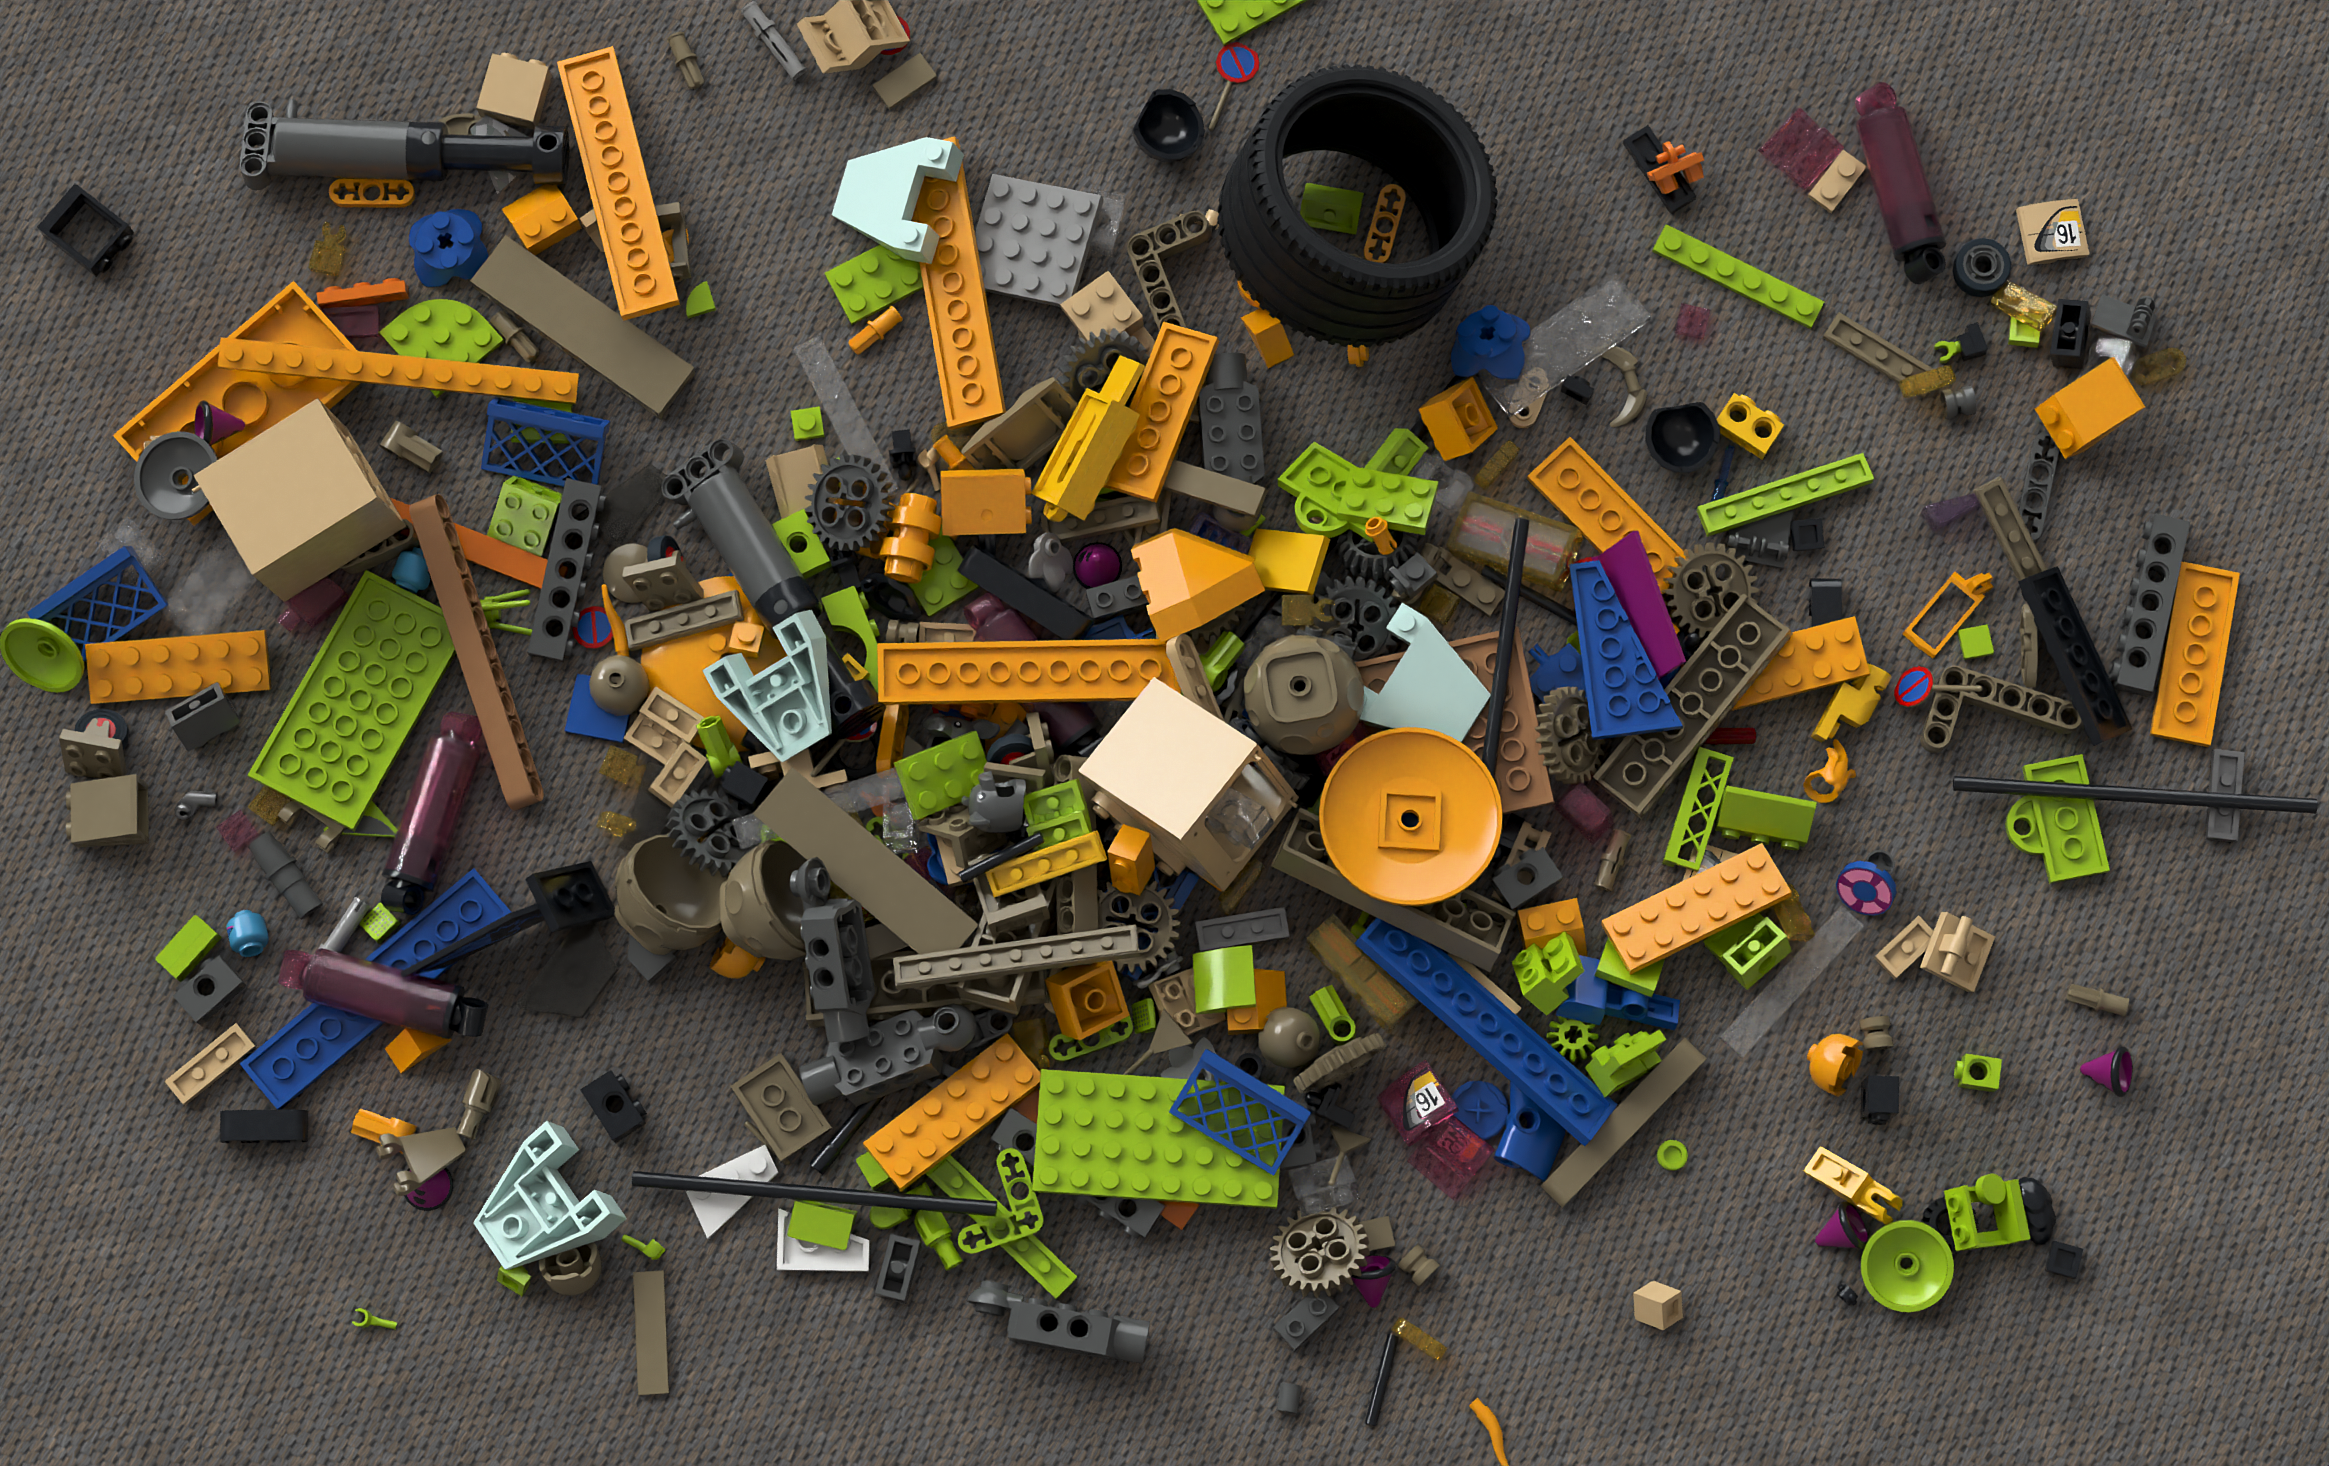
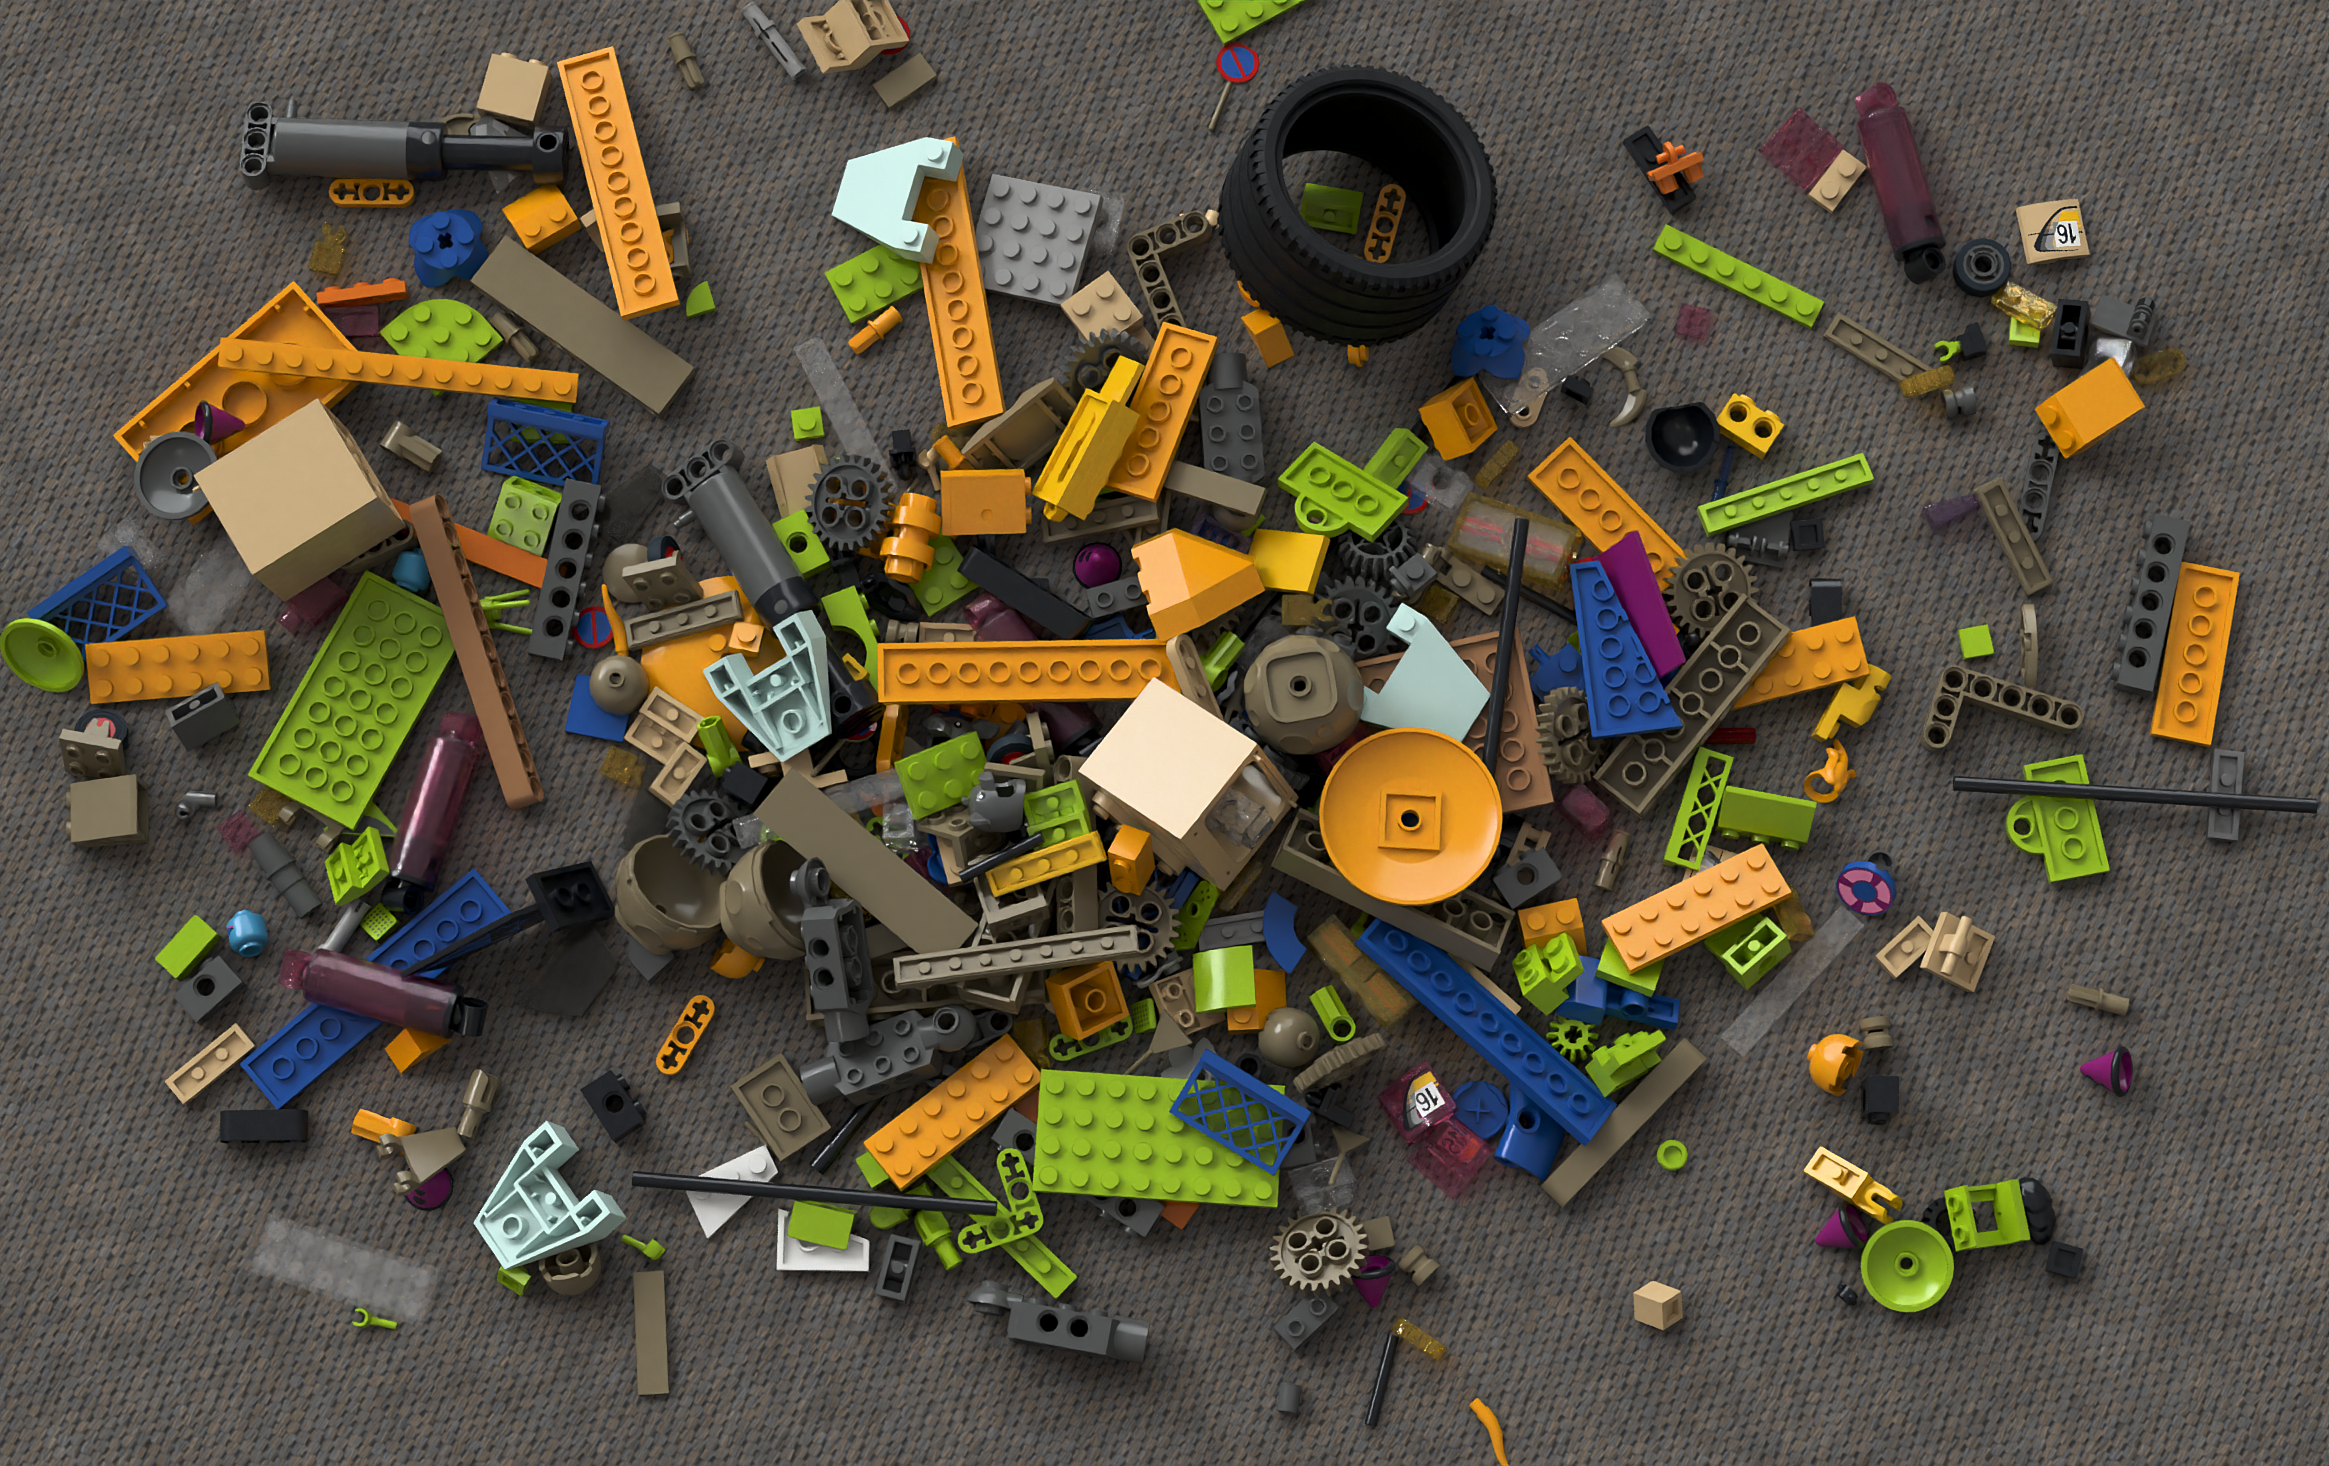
black window [37,183,134,277] -> none
clear yellow plate [596,811,637,836] -> none
light grey plate [1029,533,1073,592] -> none
black cylinder [1132,89,1205,162] -> none
lime plate [1337,466,1438,535] -> none
light orange pin [1365,517,1397,555] -> none
piece [1894,666,1983,708] -> none
light orange sword [1902,572,1993,659] -> none
lime brick [1954,1054,2002,1092] -> none
lime tile [1975,1173,2006,1206] -> none
black plate [2018,566,2133,746] -> none
none -> clear plate [249,1213,442,1328]
none -> lime slope [325,826,390,906]
none -> light orange beam [656,995,716,1076]
none -> lime piece [1170,880,1219,952]
none -> blue tile [1263,891,1307,975]

